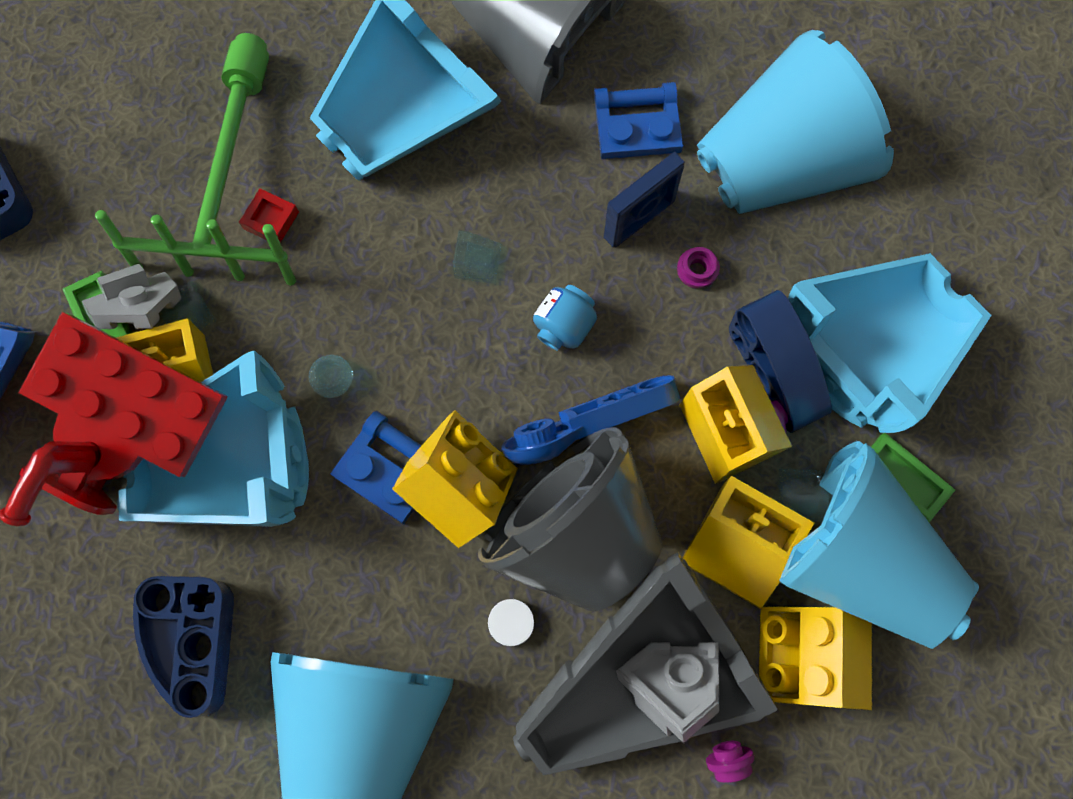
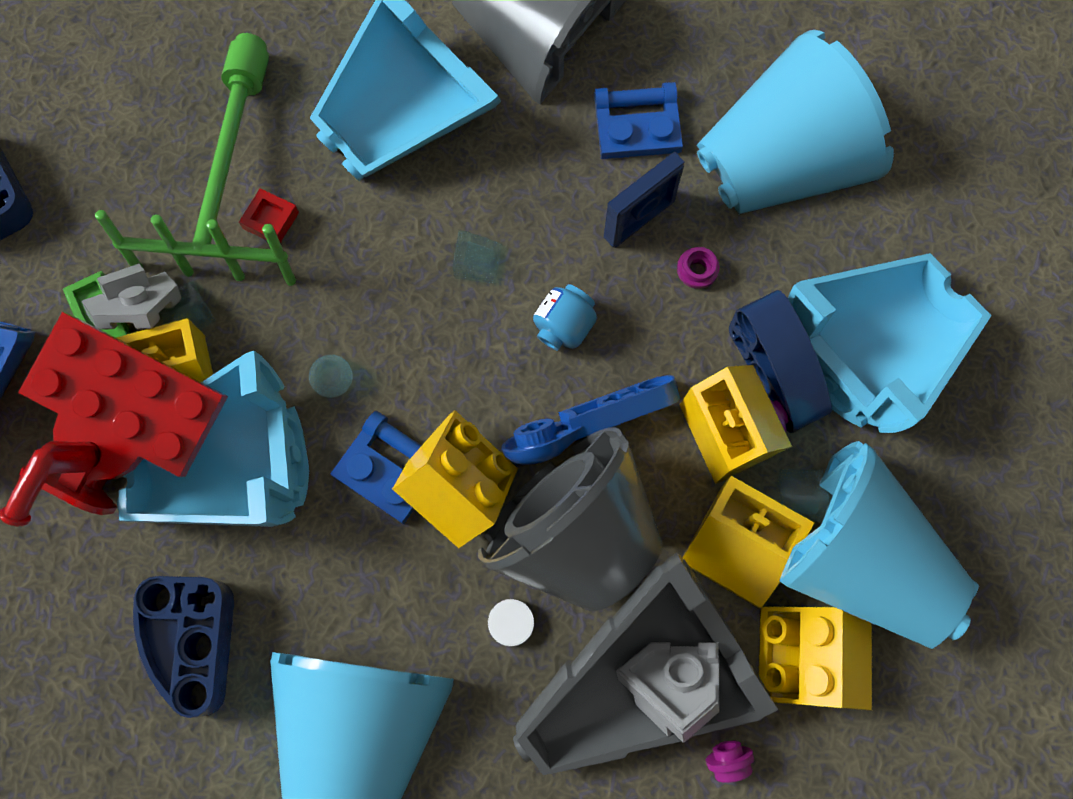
bright green tile [871,433,955,522] -> none

